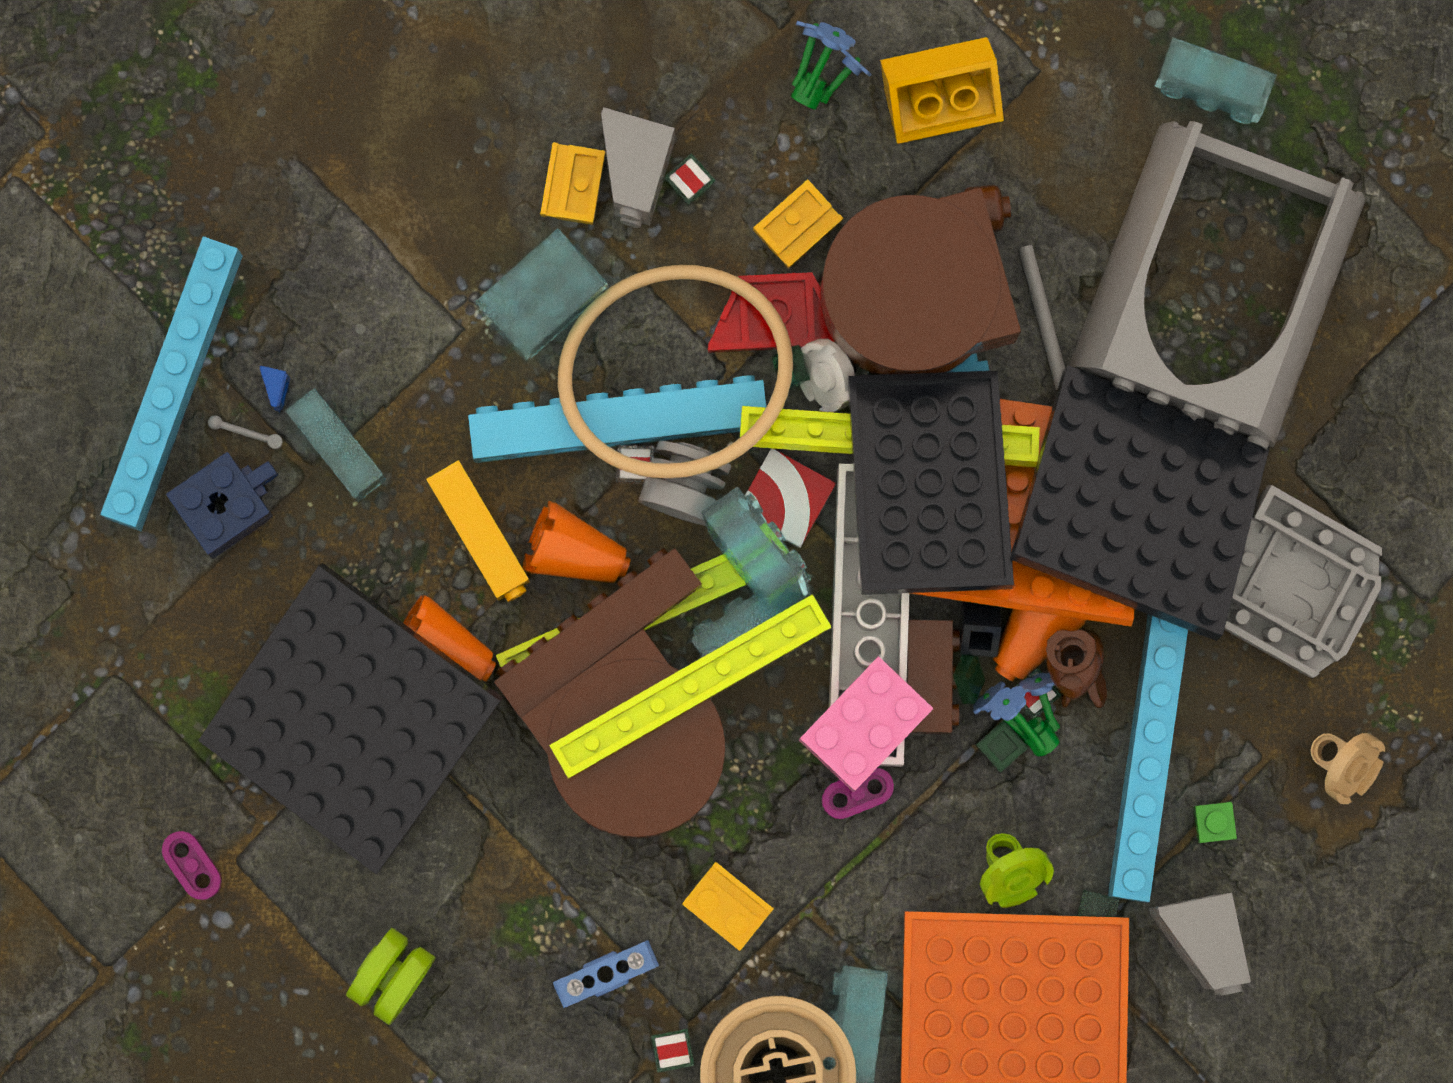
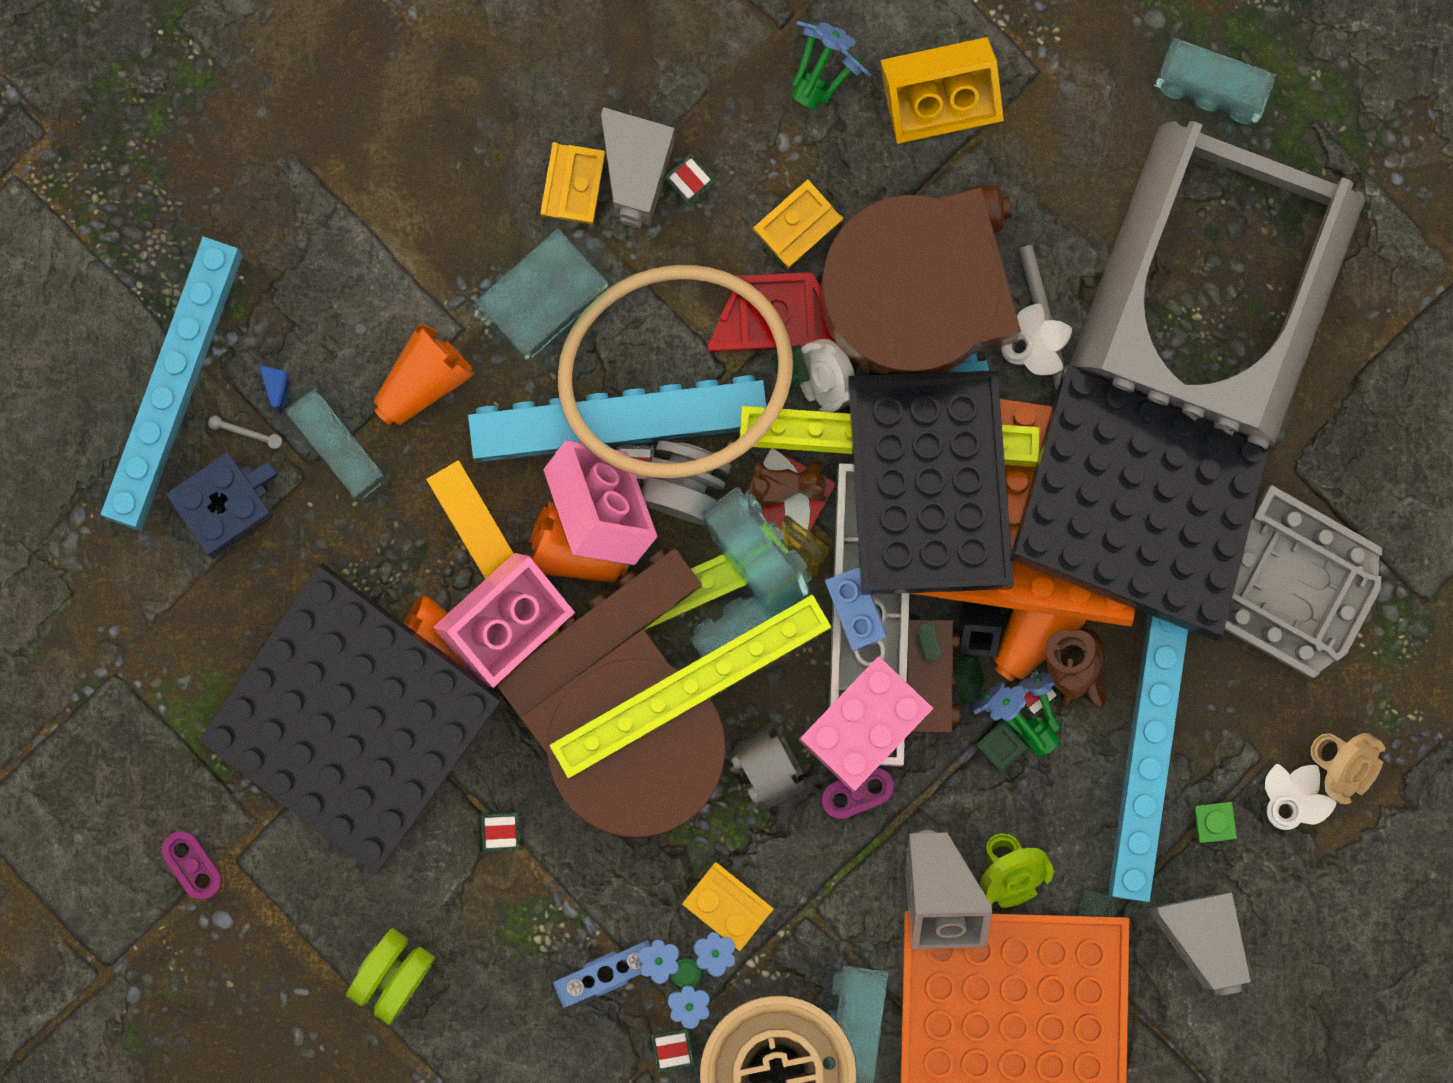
none -> orange cone [374,323,475,425]
none -> bright pink brick [433,553,575,688]
none -> tile [481,813,521,852]
none -> bright pink brick [543,441,658,565]
none -> medium blue plant [638,932,735,1029]
none -> flat silver brick [728,722,808,809]
none -> reddish brown animal [747,461,826,505]
none -> clear yellow piece [782,515,830,577]
none -> medium blue bracket [825,568,887,651]
none -> light grey slope [905,830,992,949]
none -> clear green tile [915,622,943,664]
none -> white plate [1001,303,1072,376]
none -> white plate [1265,764,1337,830]

